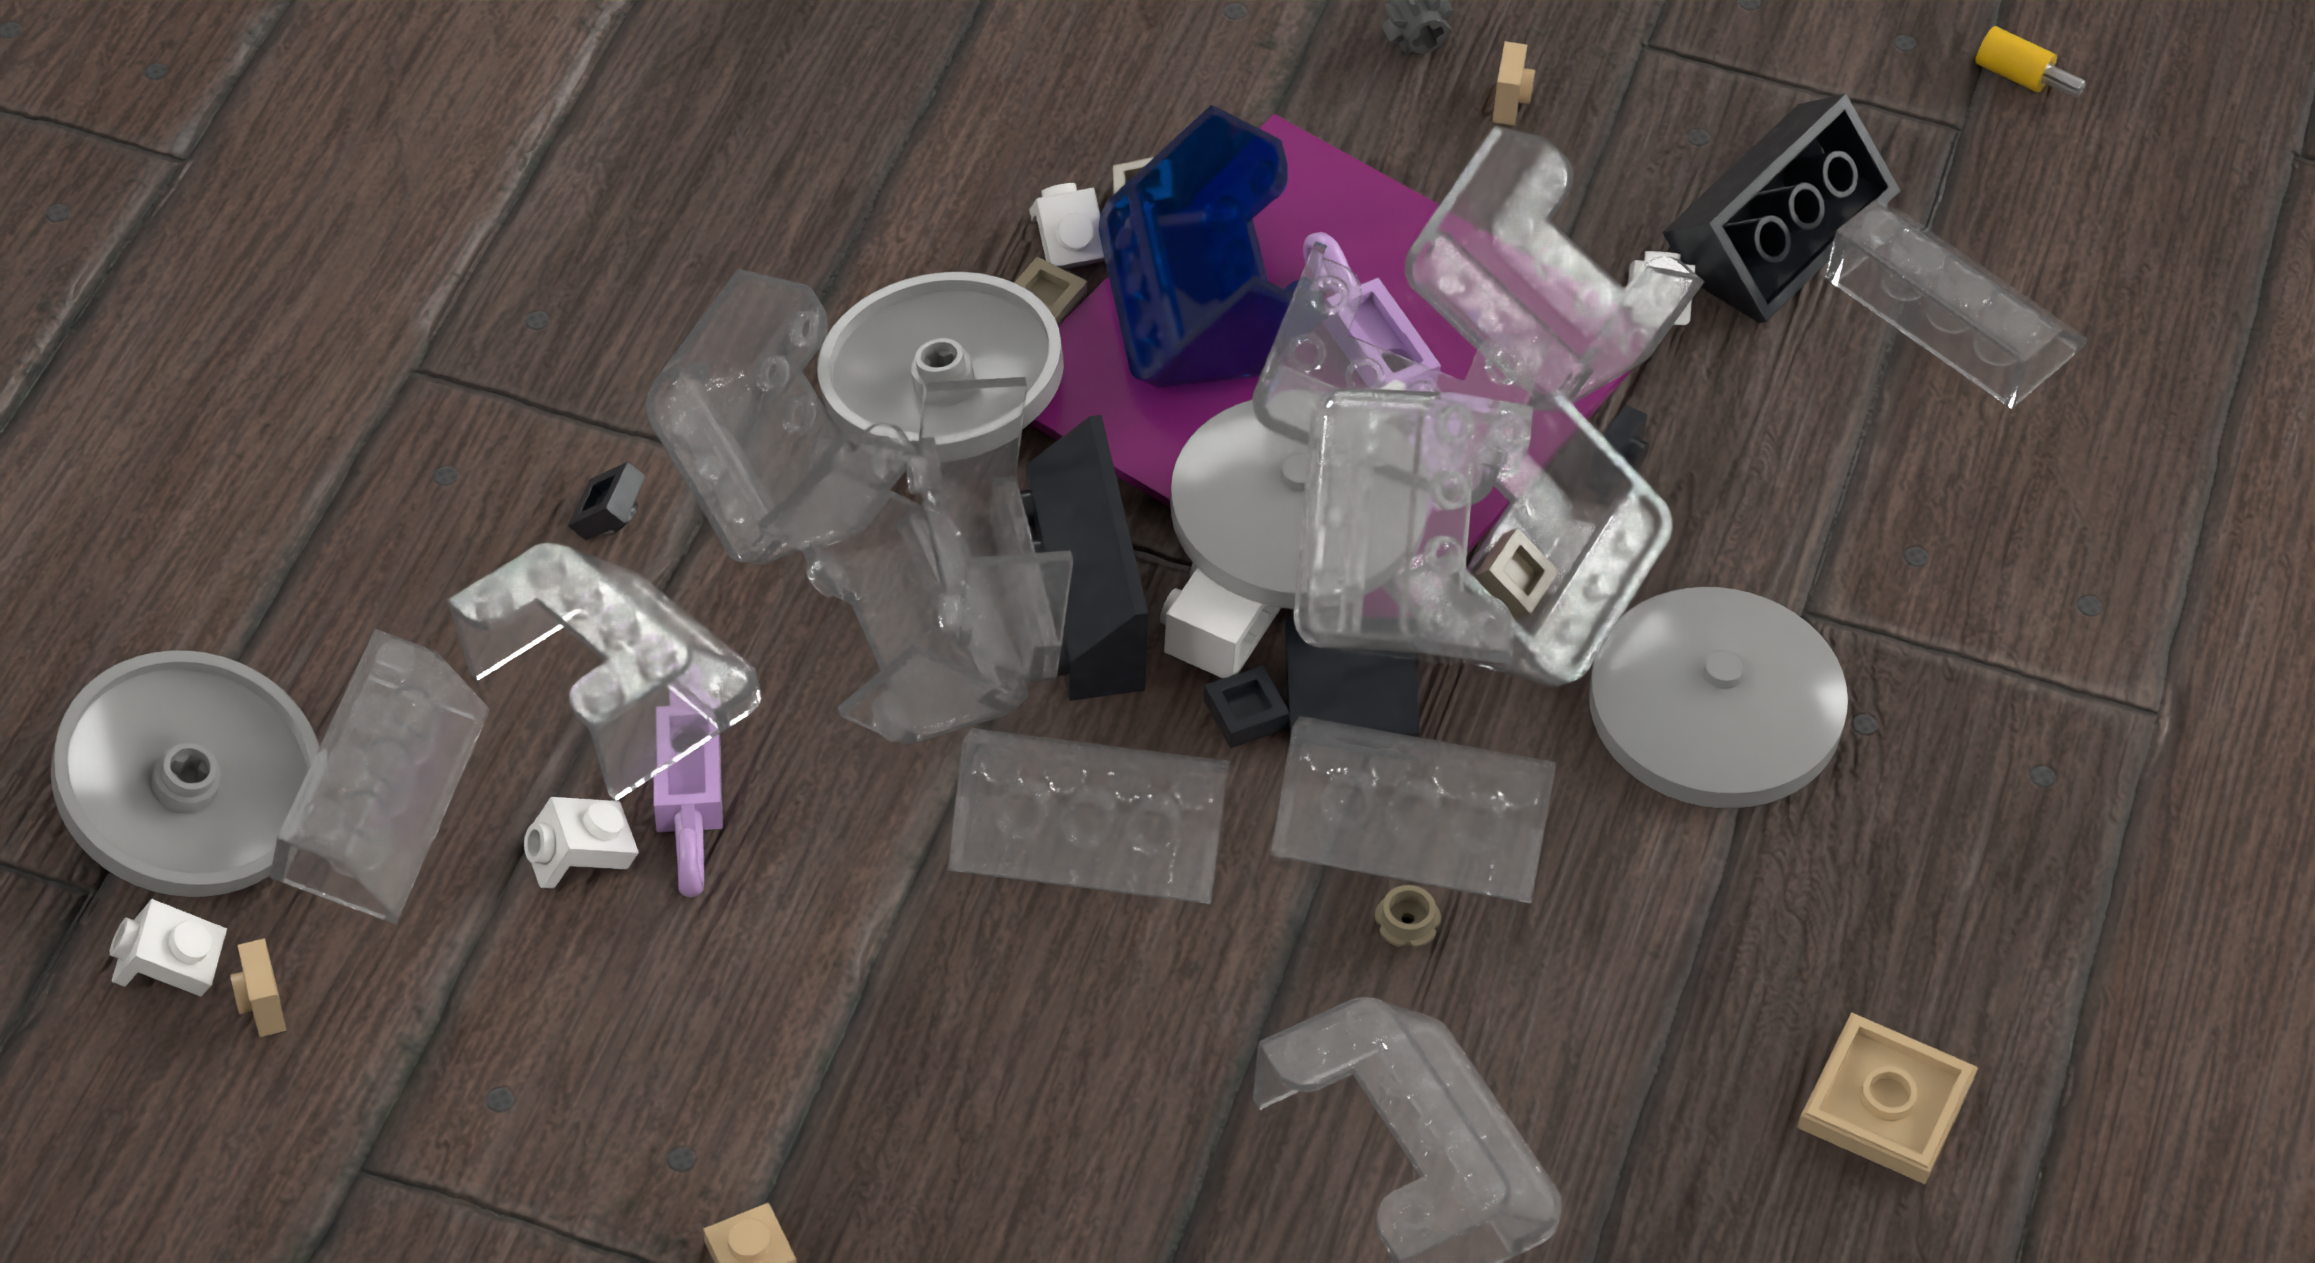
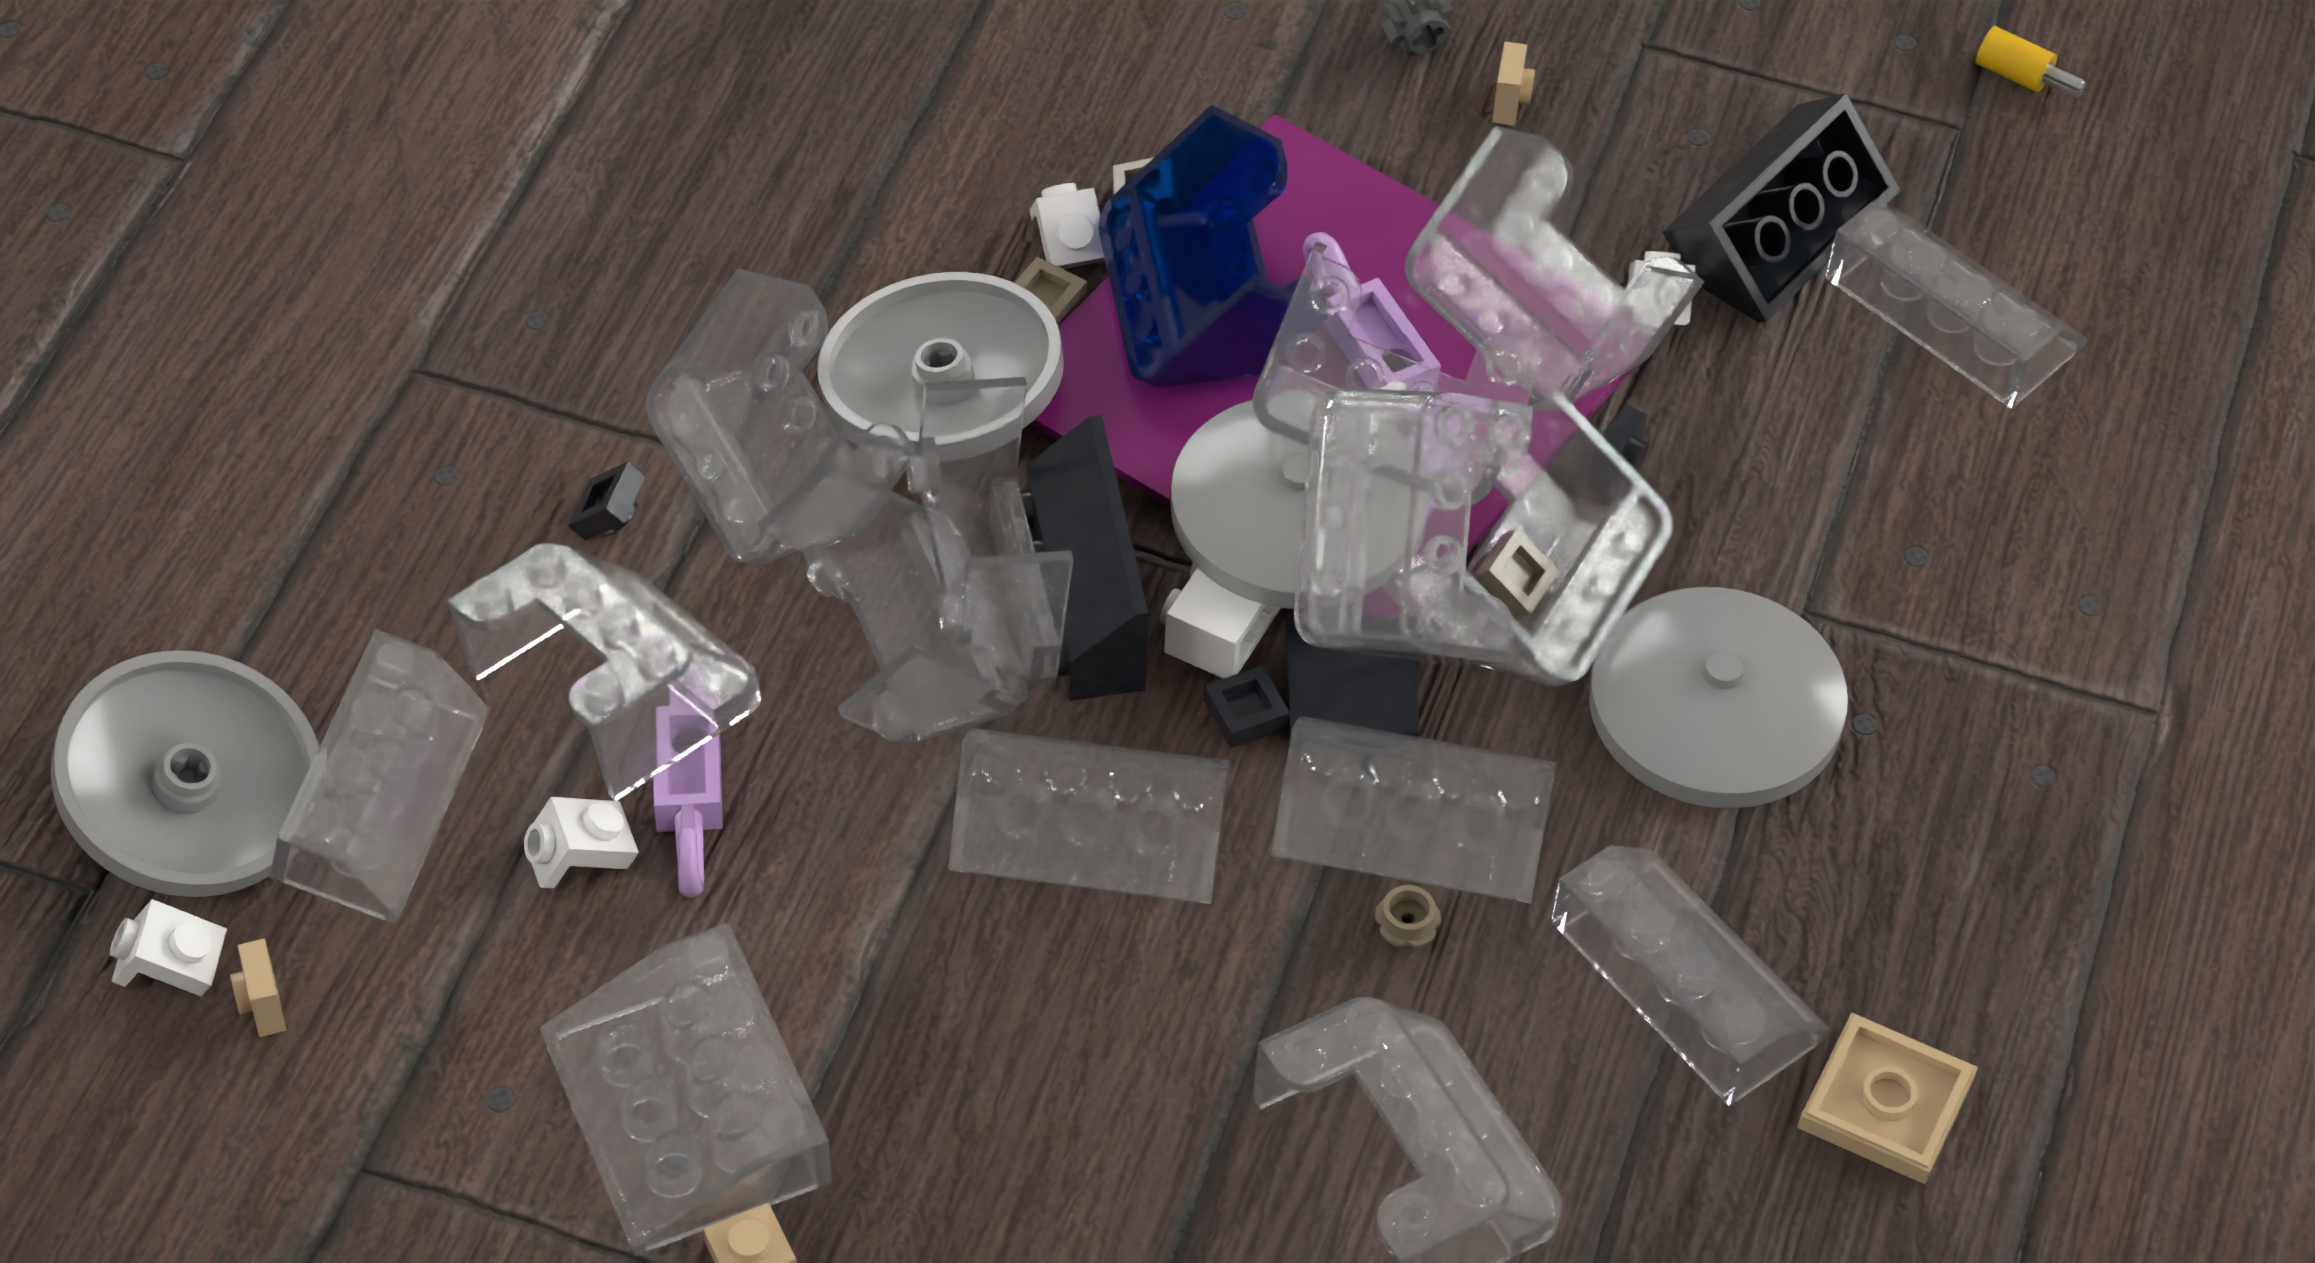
none -> clear slope [540,922,832,1256]
none -> clear slope [1551,845,1831,1107]

